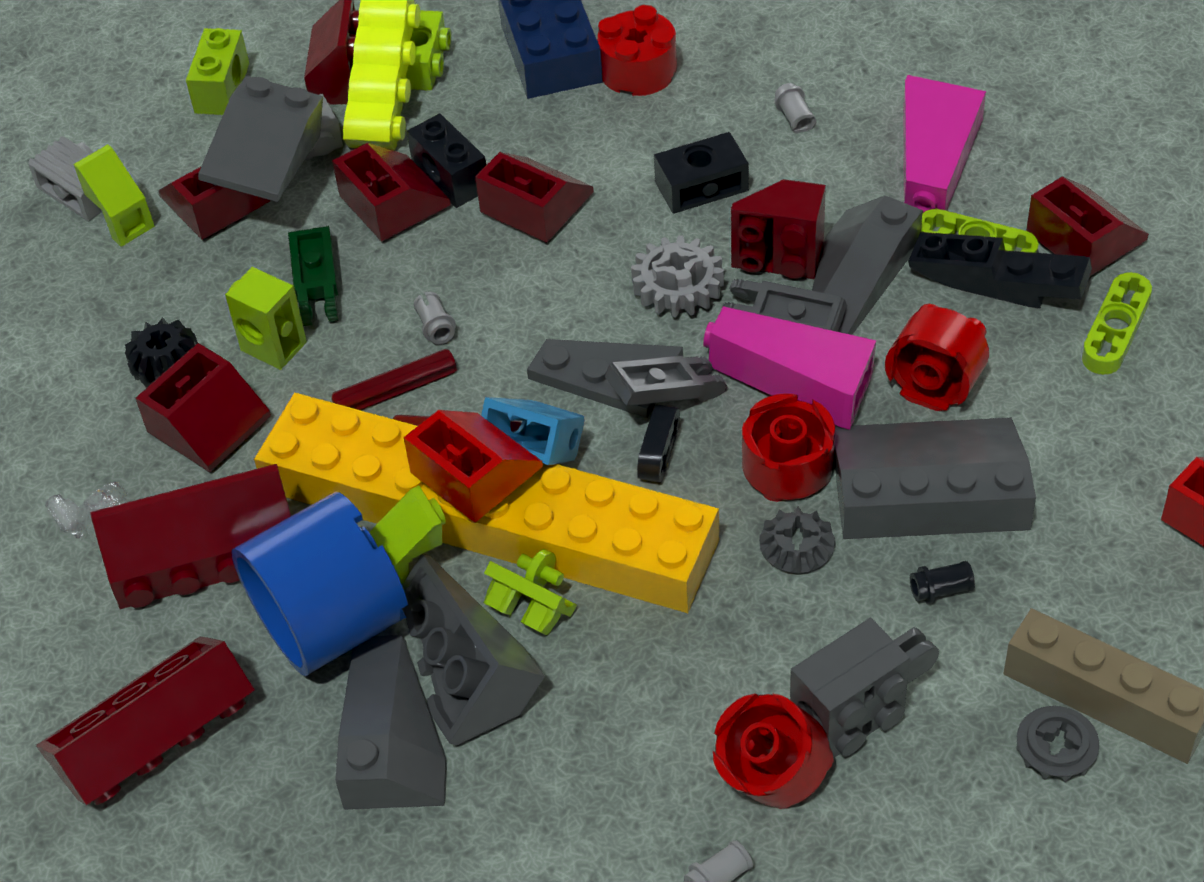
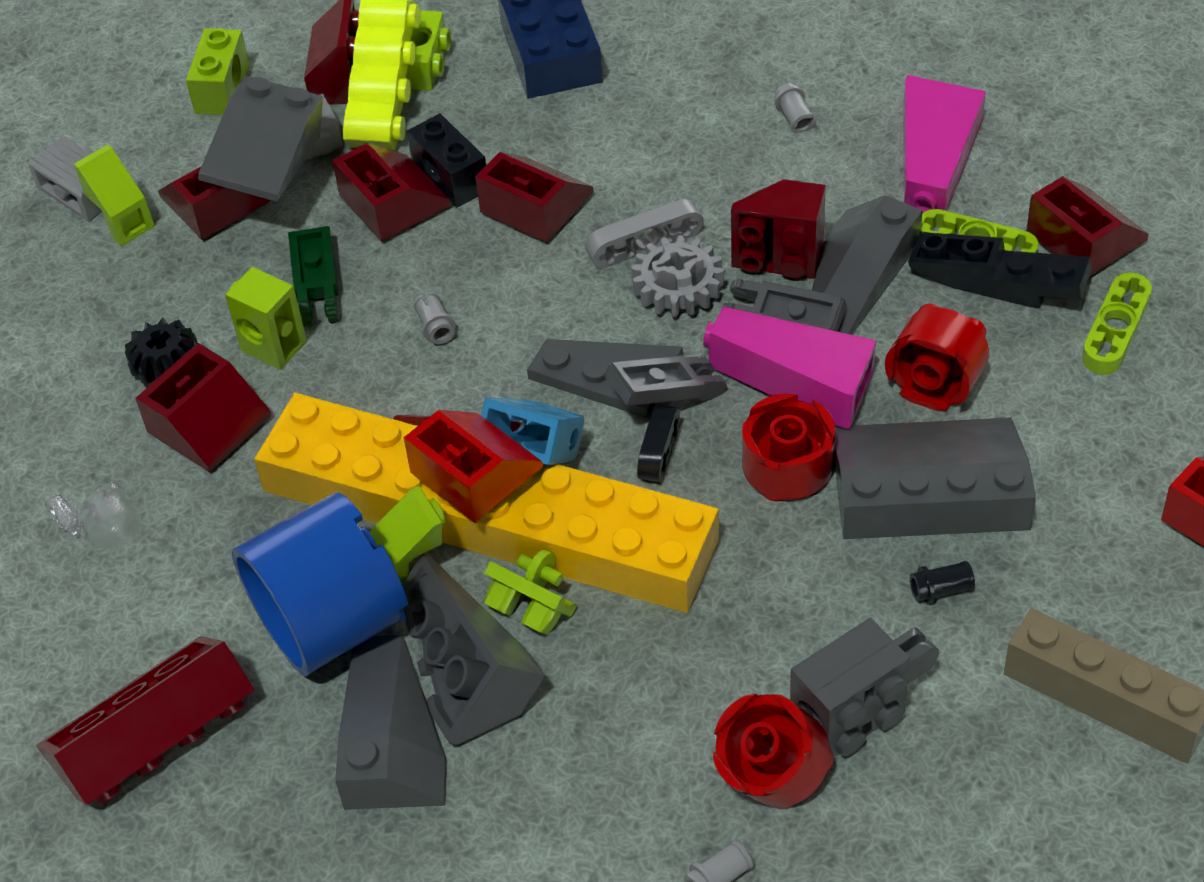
dark red slope [90,464,291,609] -> none
dark red axle [331,349,457,410] -> none
red brick [597,5,677,96] -> none
black brick [654,132,749,214] -> none
dark grey gear [759,506,835,573] -> none
dark grey gear [1016,706,1099,782] -> none
none -> light grey beam [585,199,704,269]

